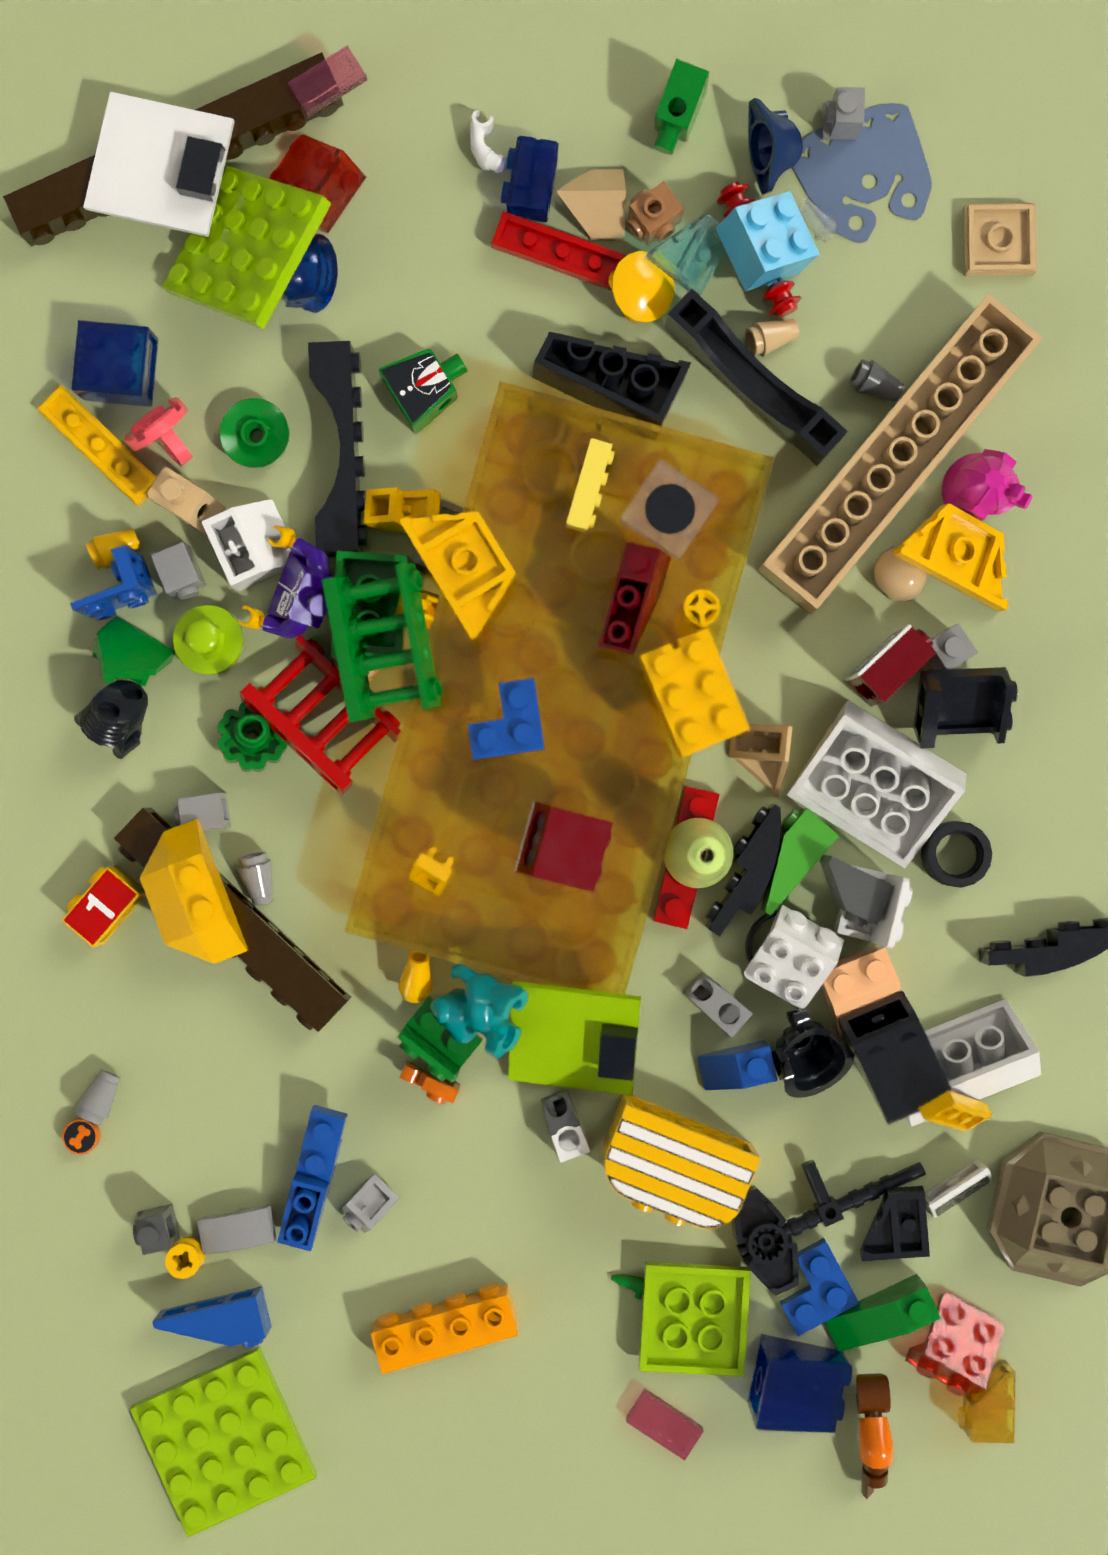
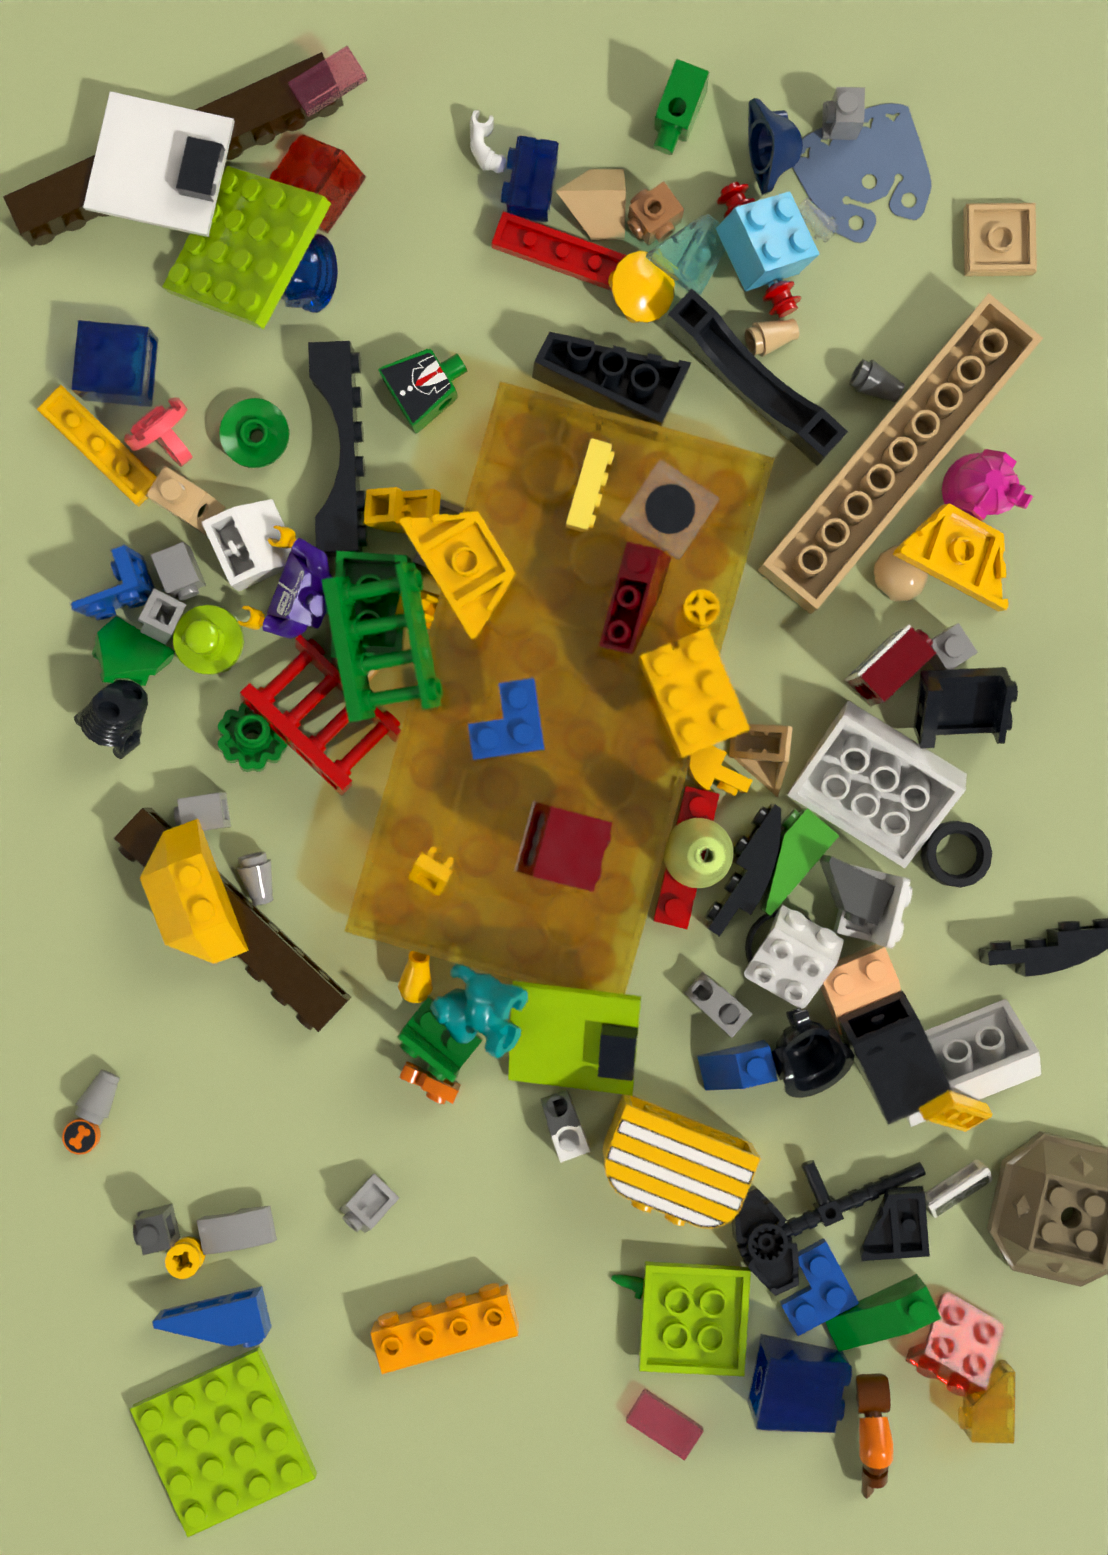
red brick [61,865,146,948] -> none
yellow cone [85,528,141,569] -> none
blue slope [277,1105,348,1252] -> none
none -> light grey brick [138,589,186,644]
none -> yellow brick [686,745,753,796]

